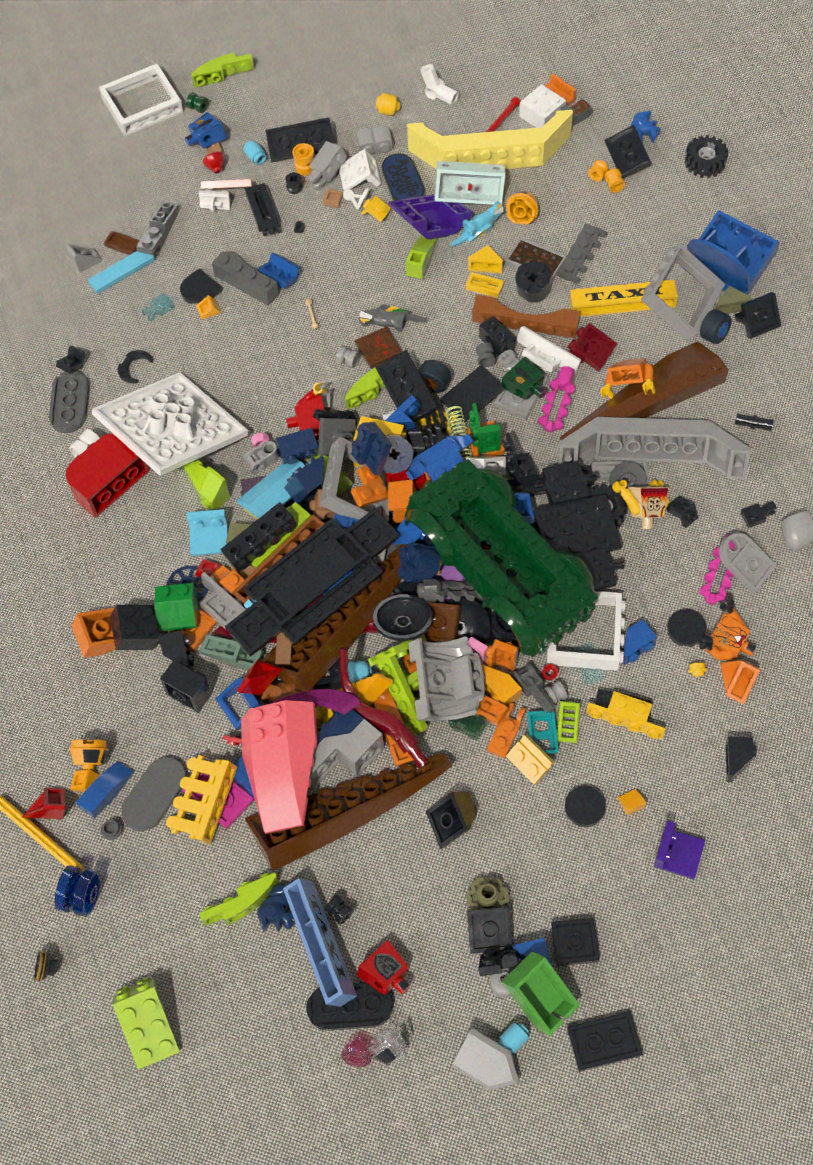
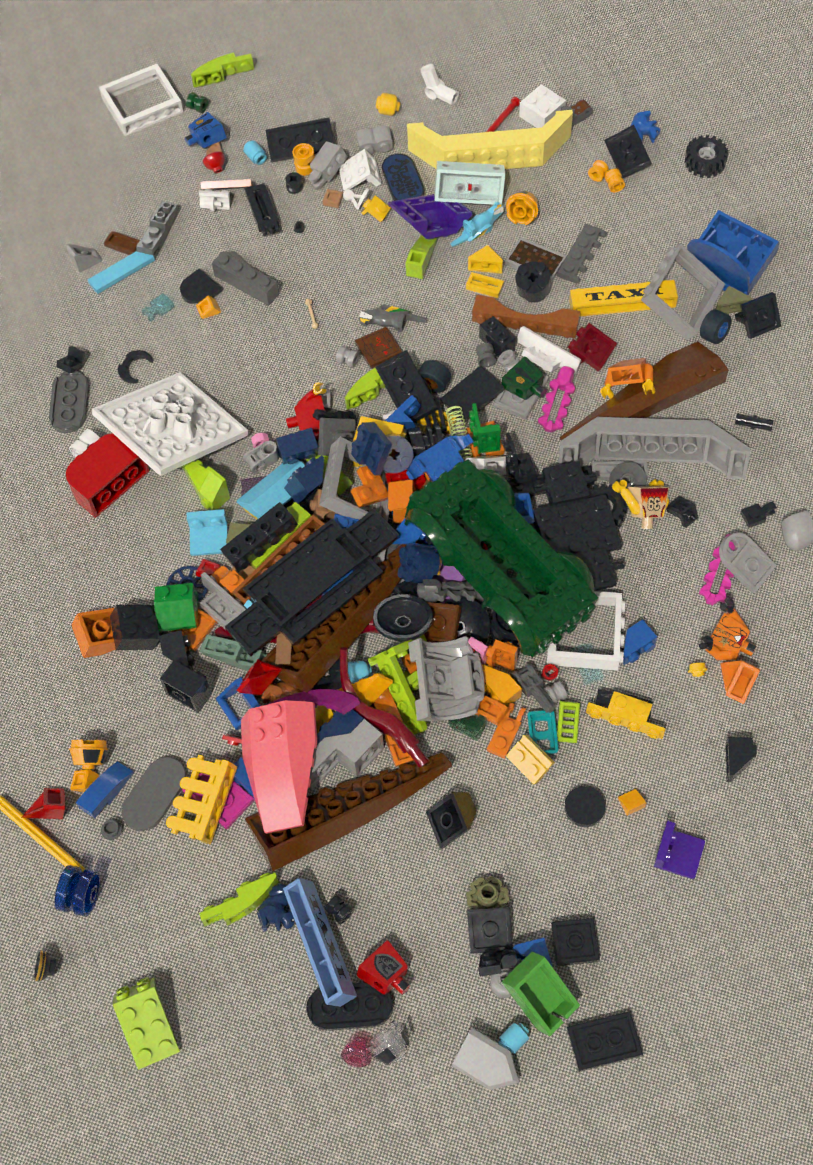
blue bracket [258,252,300,289] -> none
orange bracket [545,74,576,107] -> none
black tile [667,609,707,647] -> none

